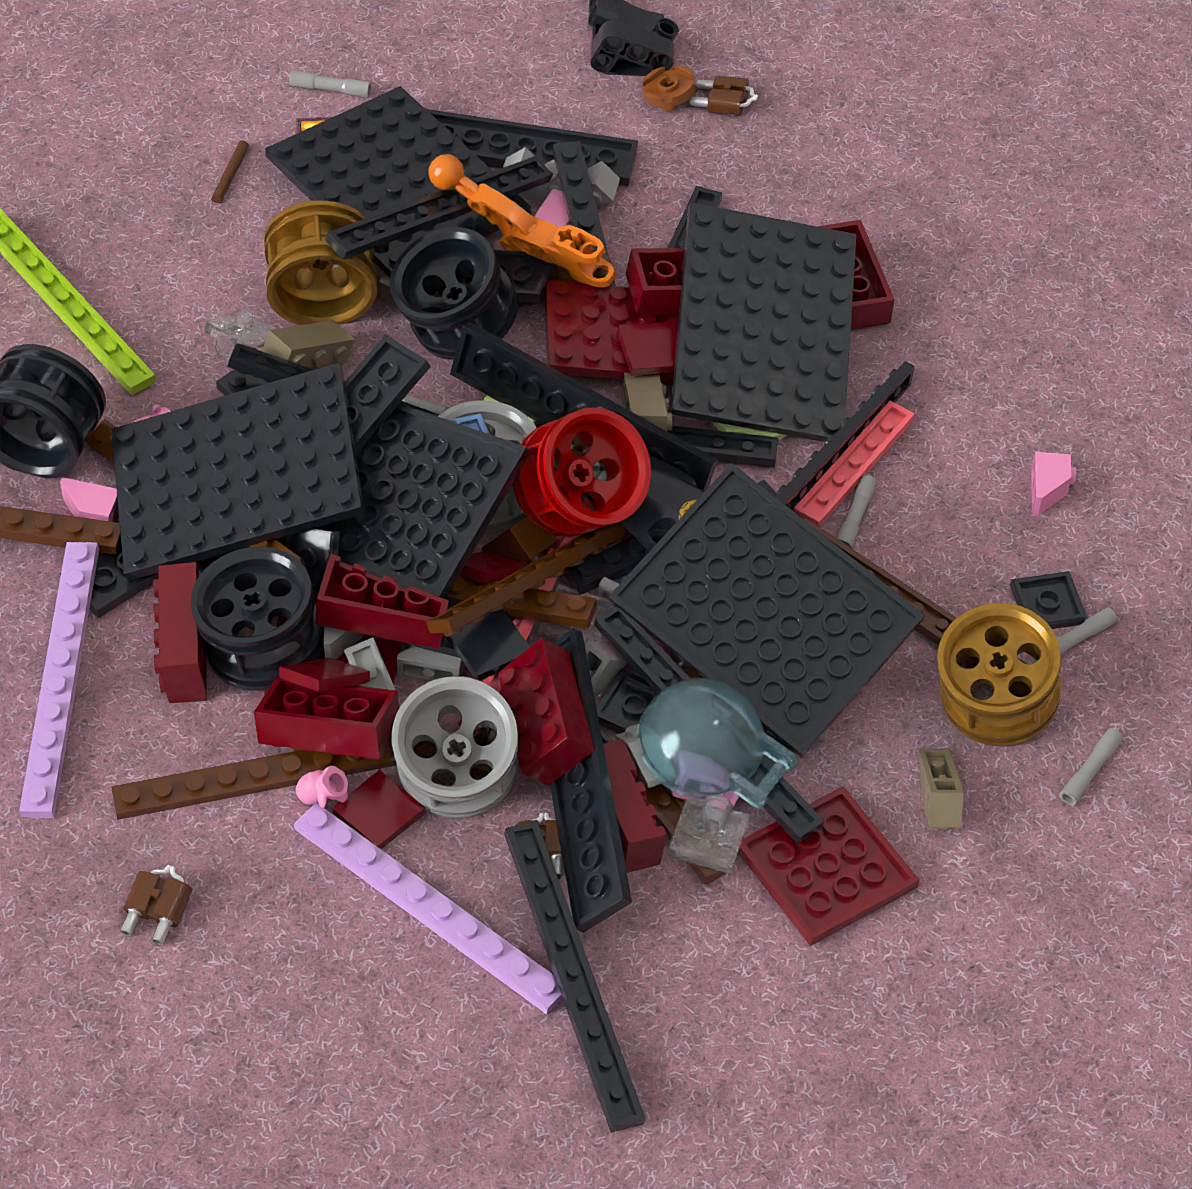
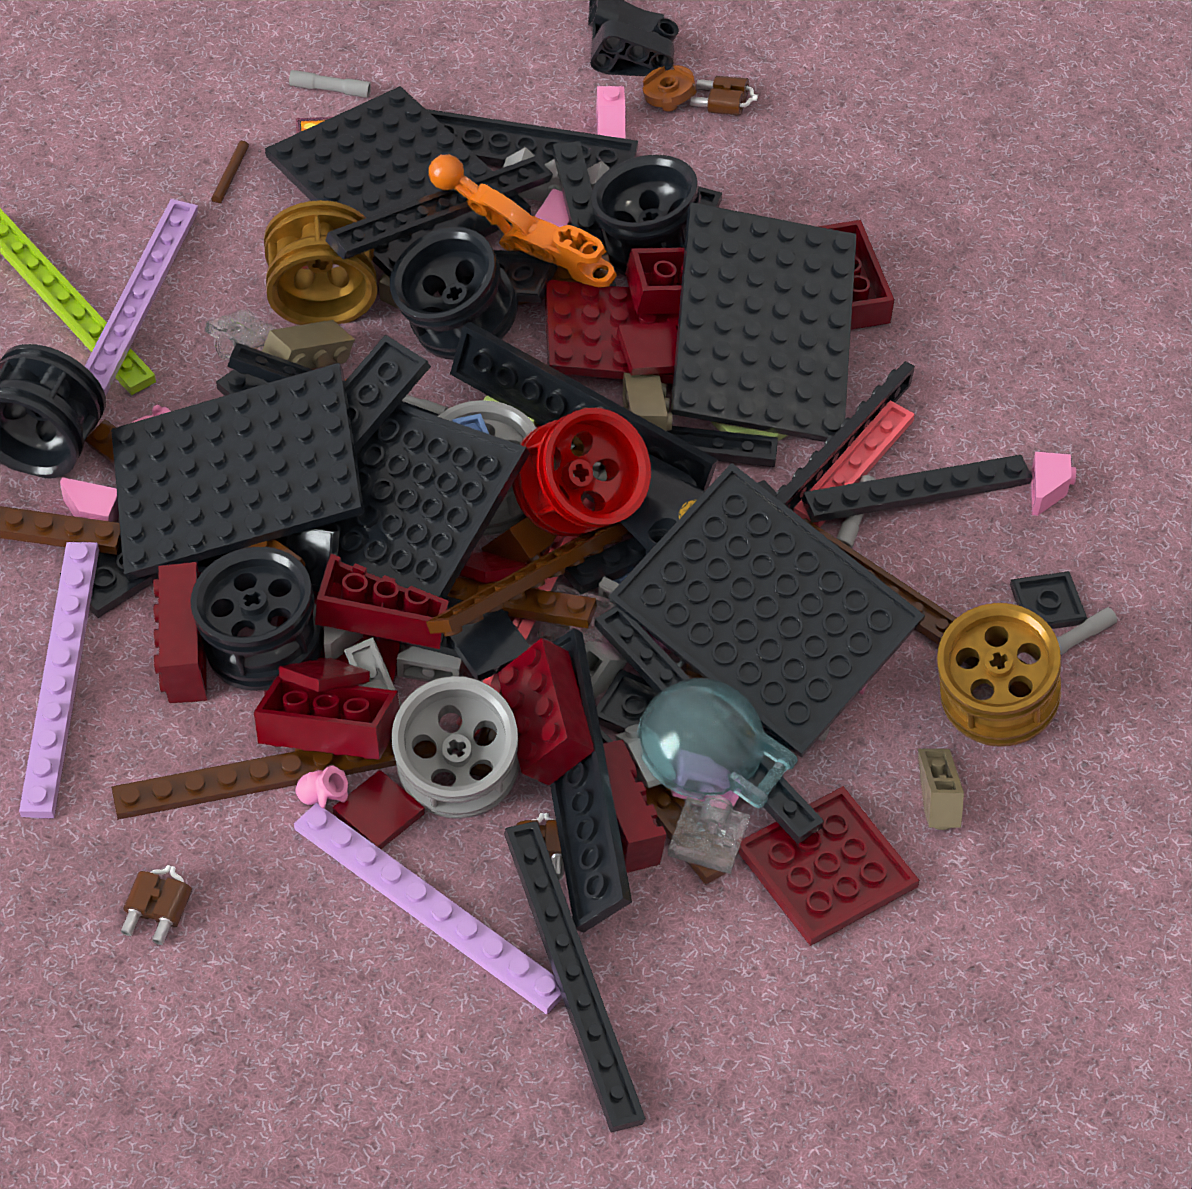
light grey piece [1059,728,1123,806] -> none
none -> lavender plate [85,199,198,396]
none -> black wheel [591,155,701,276]
none -> bright pink slope [596,86,625,139]
none -> black plate [801,454,1032,523]

